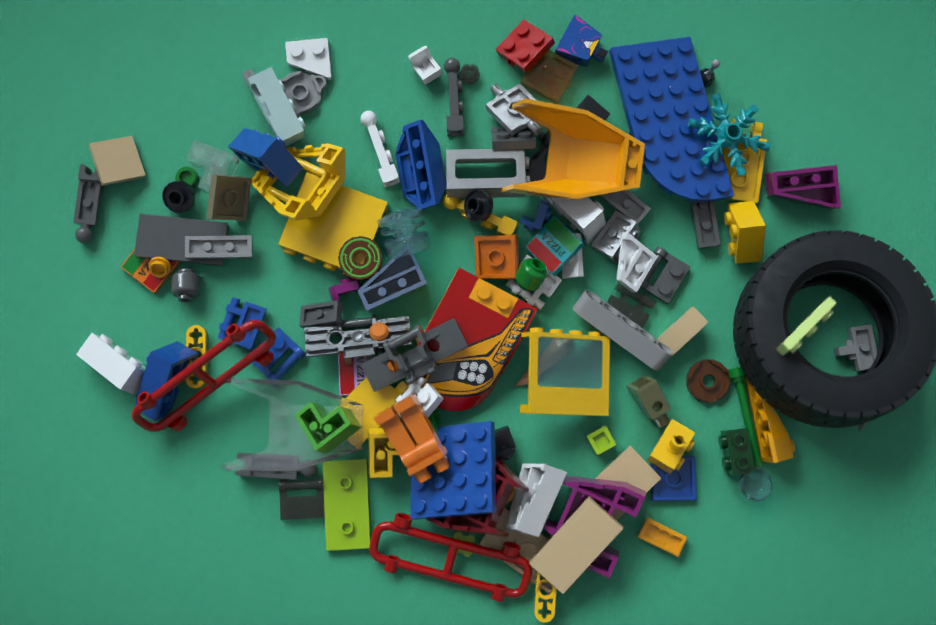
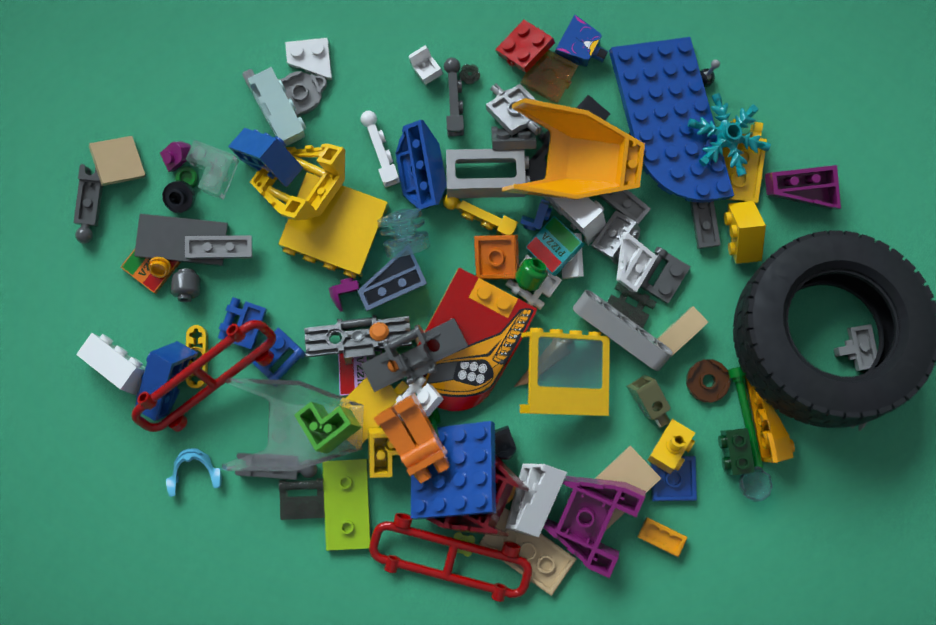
dark tan plate [206,174,252,221] -> none
dark grey plate [299,300,342,329] -> none
reddish brown tile [338,236,383,281] -> none
black plate [464,189,493,222] -> none
tan tile [529,497,623,594] -> none
yellow beam [534,571,556,623] -> none
lime plate [586,425,616,455] -> none
yellowish green plate [776,296,836,356] -> none
none -> magenta plate [160,141,197,172]
none -> medium azure helmet [166,448,222,497]

